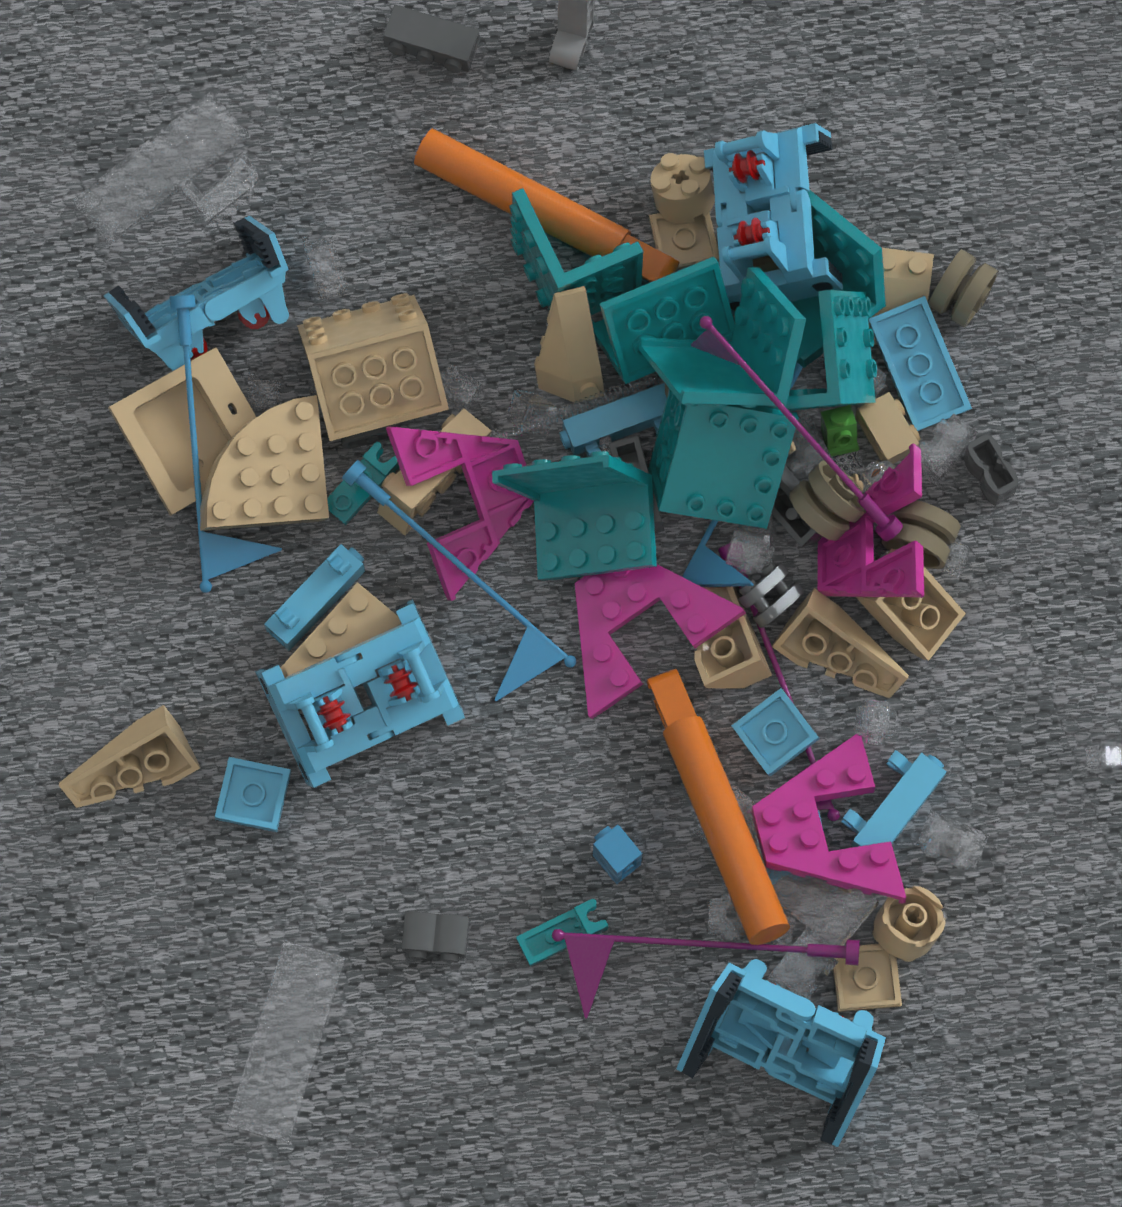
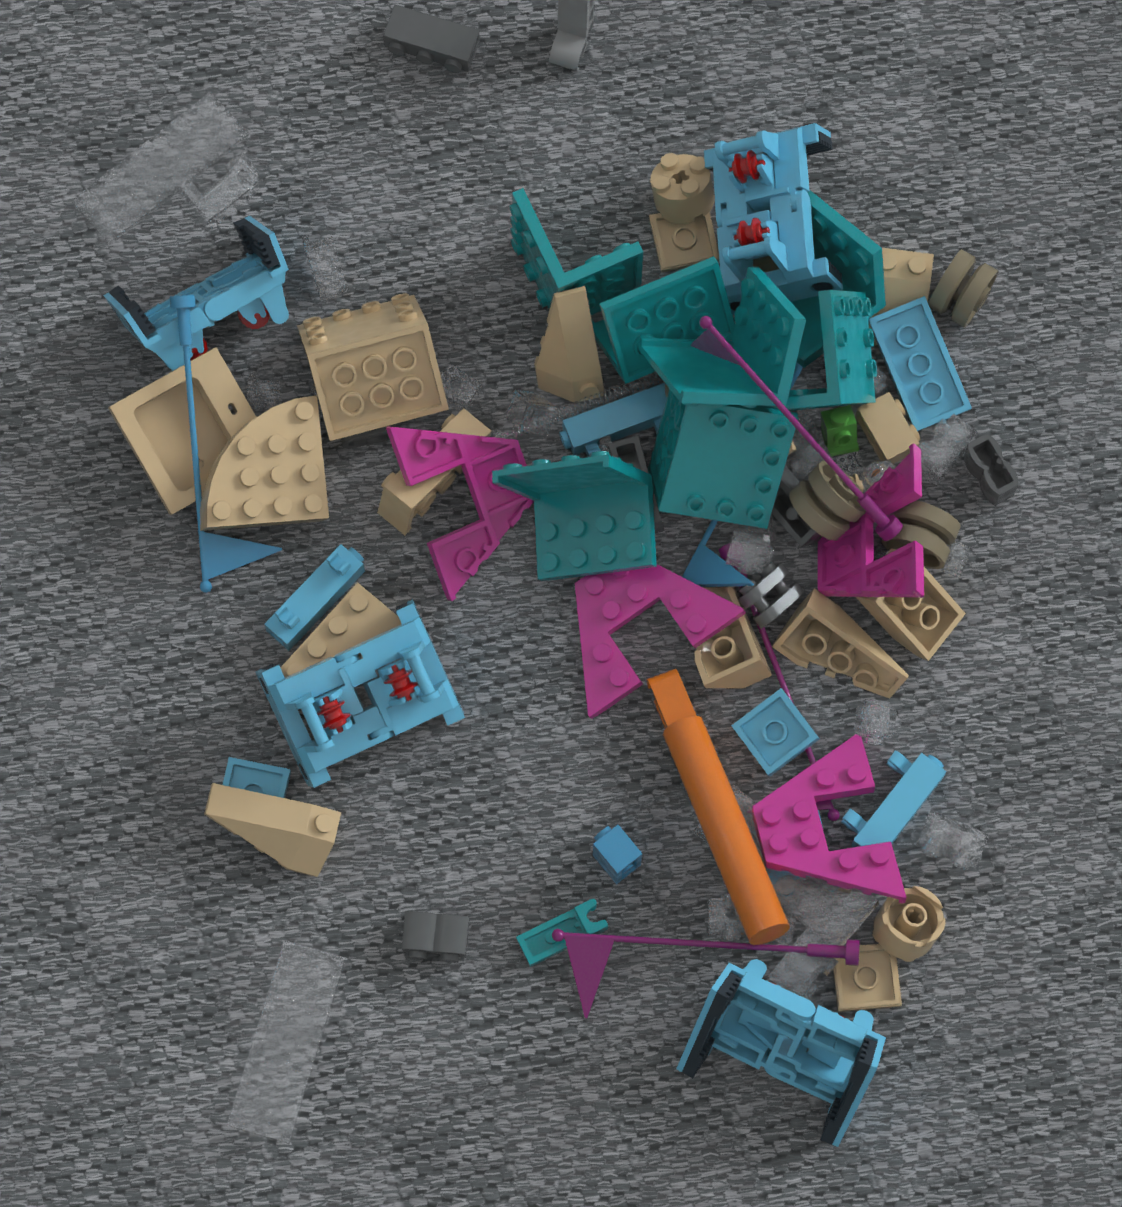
tan wedge [59,705,200,808] -> none
teal plate [327,442,400,526] -> none
dark azure piece [342,460,577,701] -> none
orange piece [414,128,680,282] -> none
clear piece [1086,746,1122,770] -> none
none -> tan wedge [204,783,341,877]

